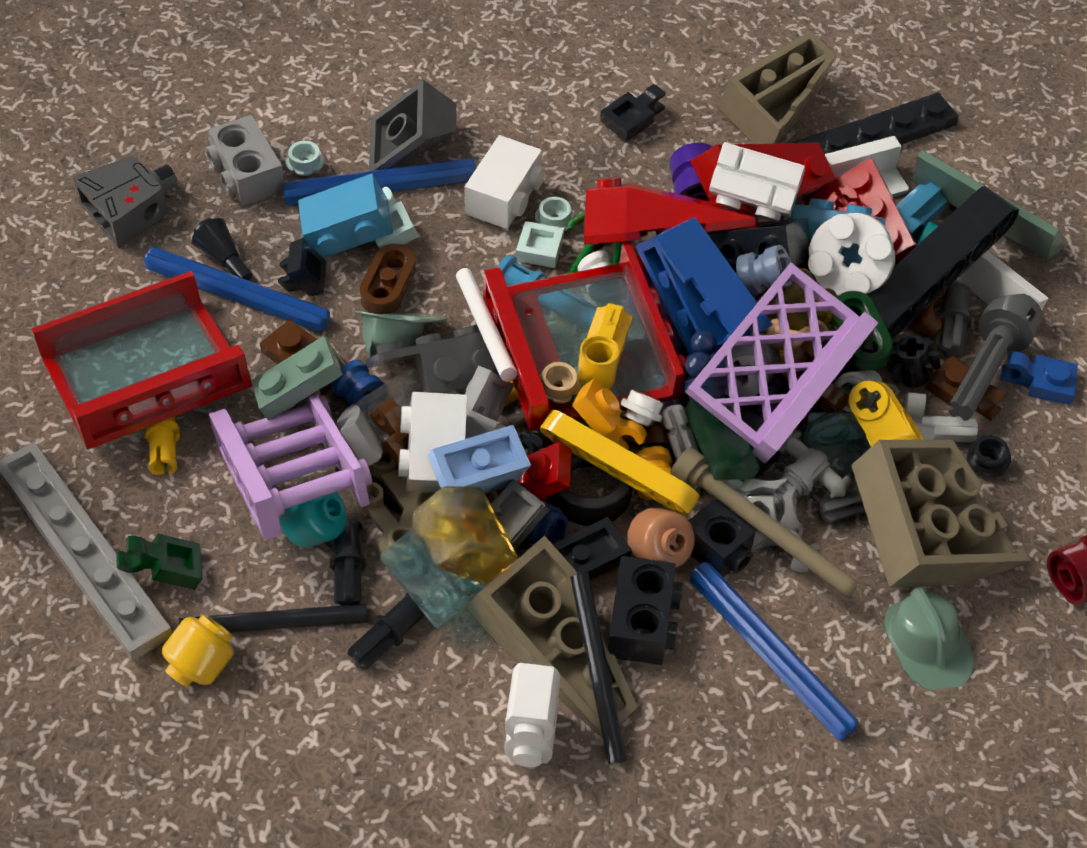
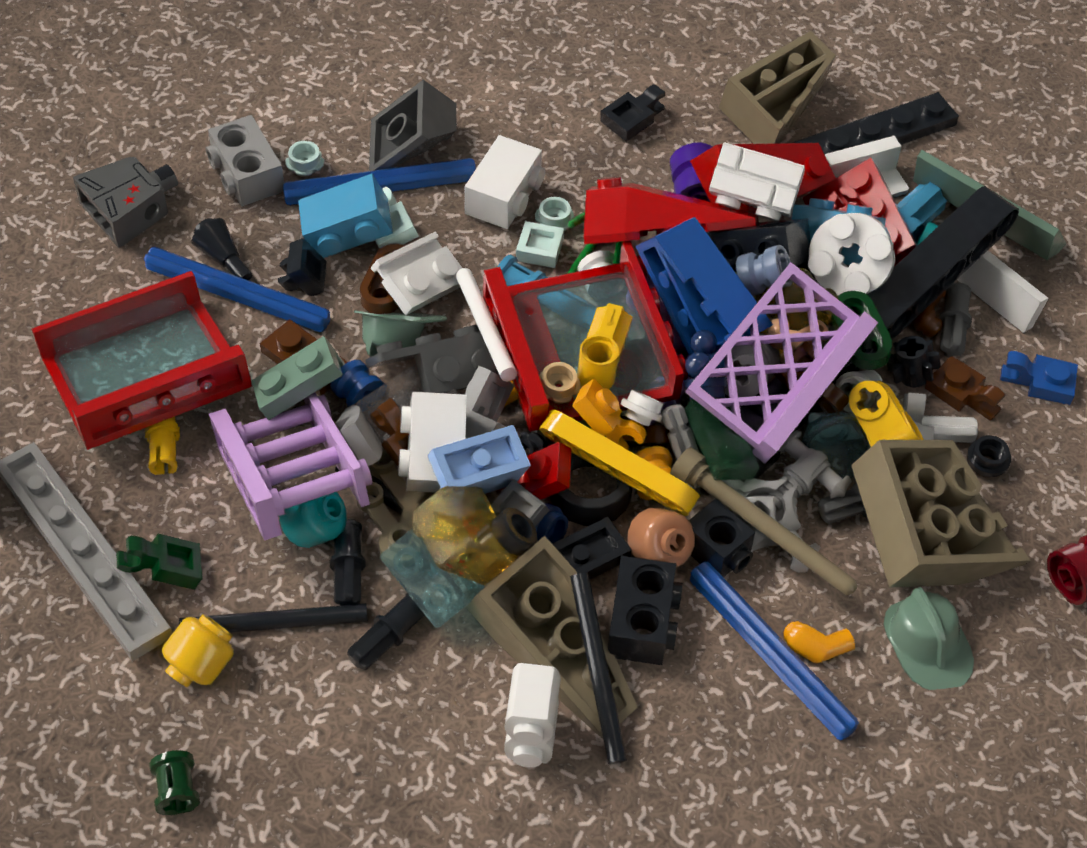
dark grey piece [949,294,1043,421] -> none
none -> dark green bush [149,750,200,816]
none -> white plate [371,232,463,316]
none -> black tile [492,508,537,556]
none -> light orange arm [783,621,855,663]

